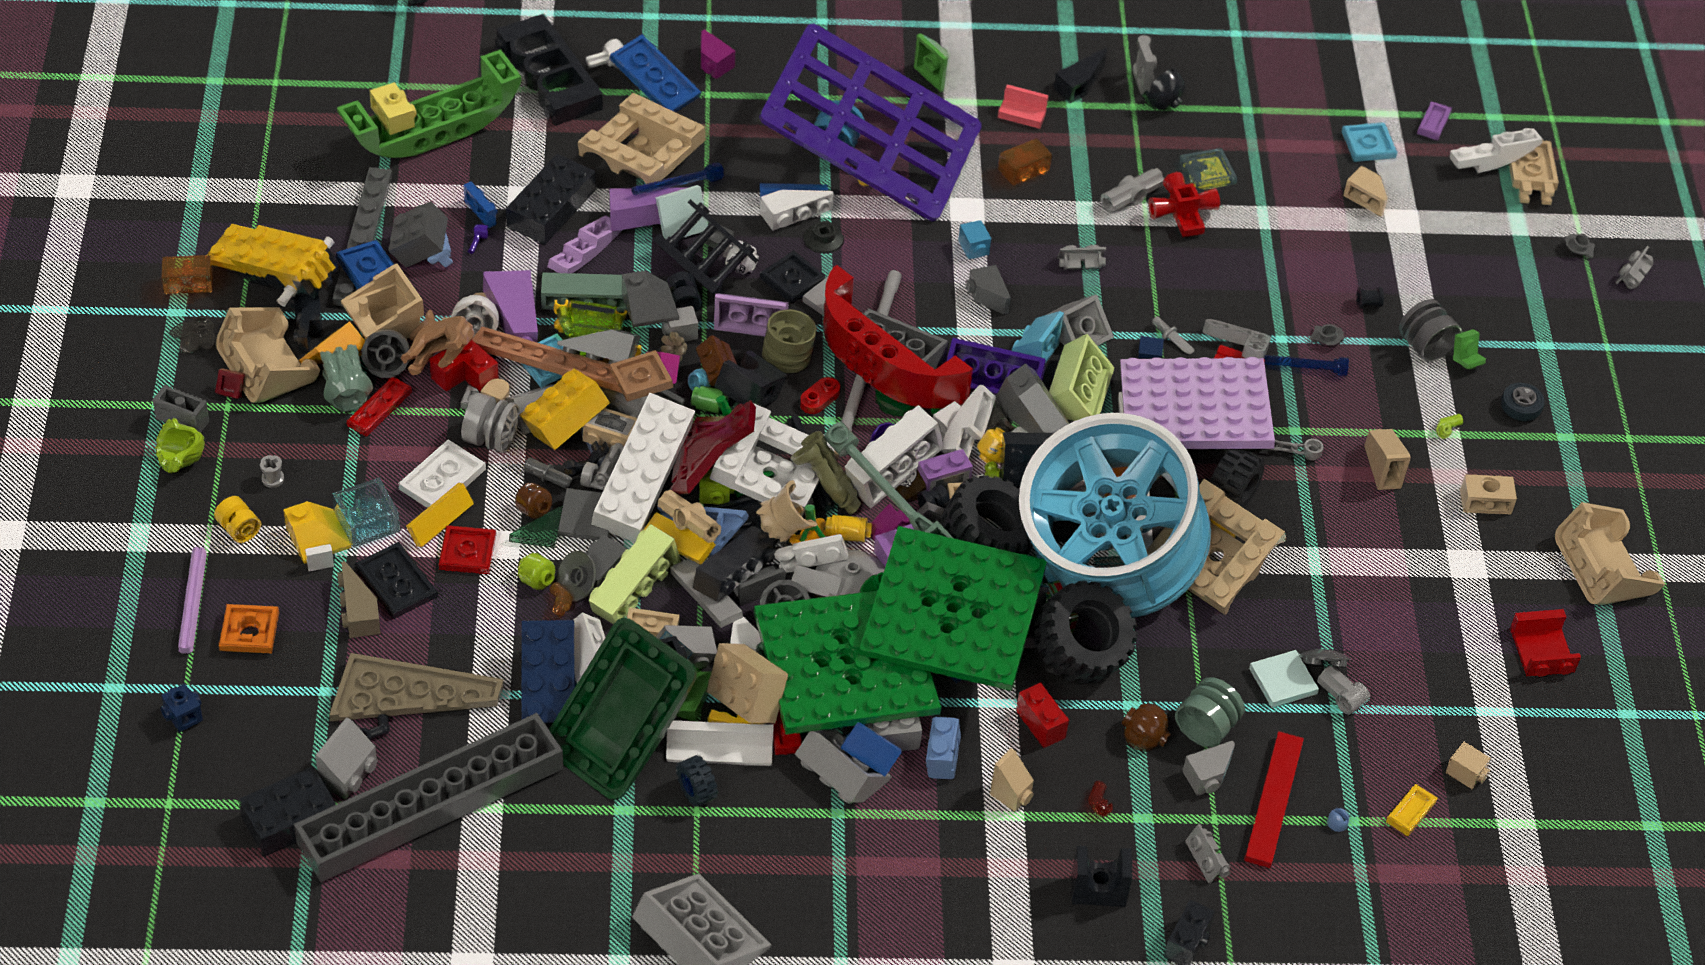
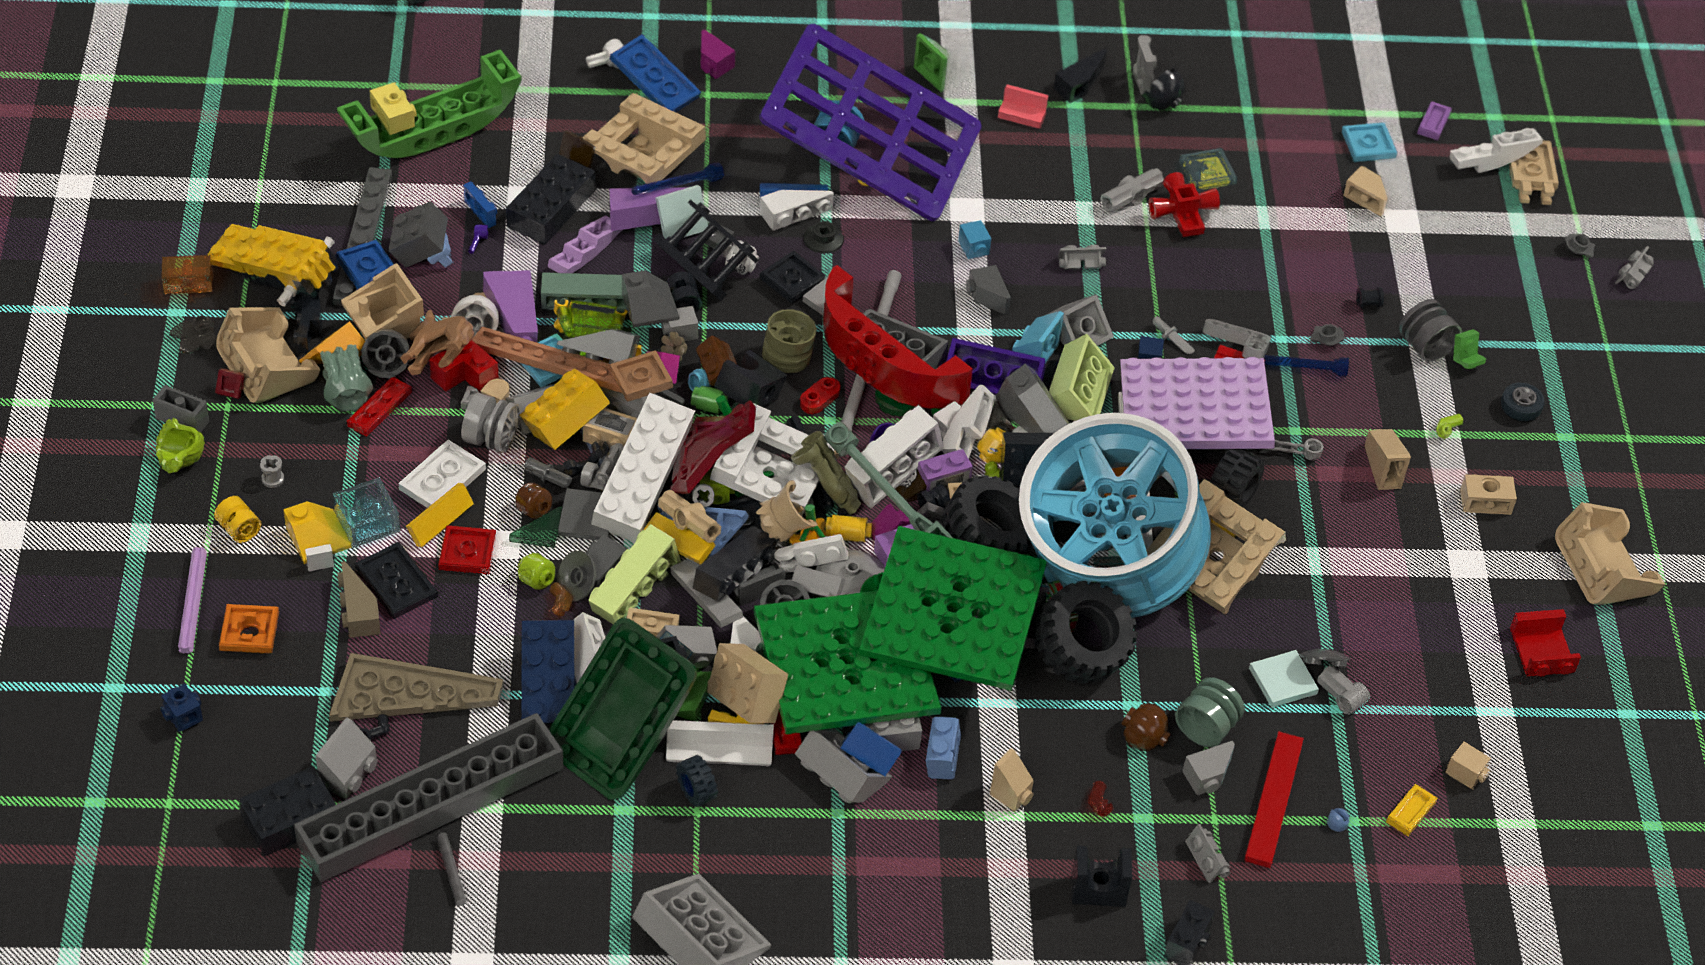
black fence [495,13,603,126] -> none
lavender slope [714,293,789,336] -> none
clear orange brick [998,138,1052,186] -> none
red brick [1016,683,1069,748] -> none
none -> flat silver bar [437,833,467,906]
none -> dark brown piece [559,130,596,169]
none -> light grey bush [692,483,714,507]

